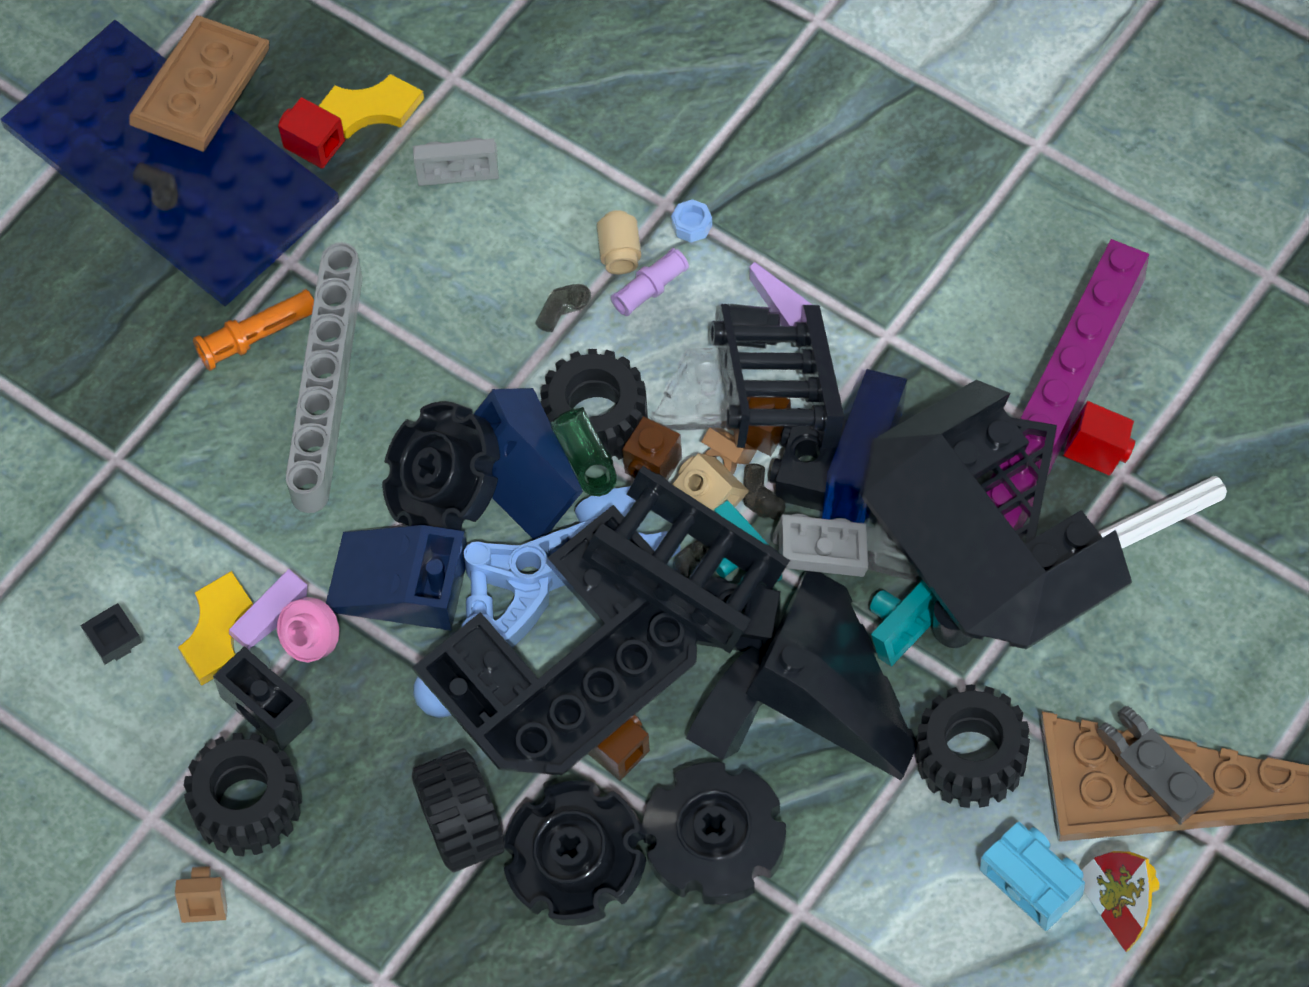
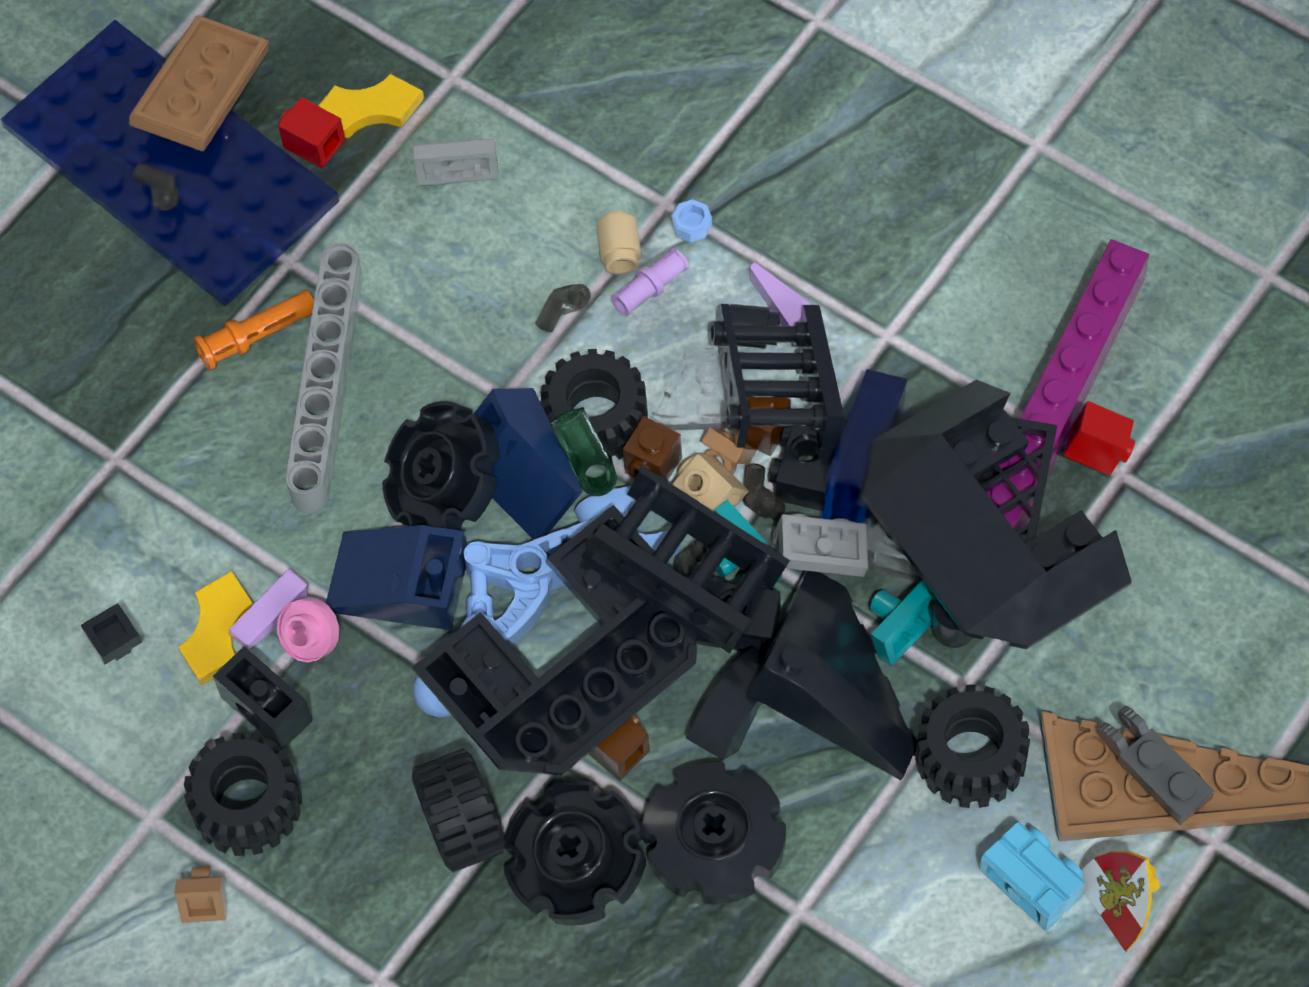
white axle [1099,476,1227,548] -> none

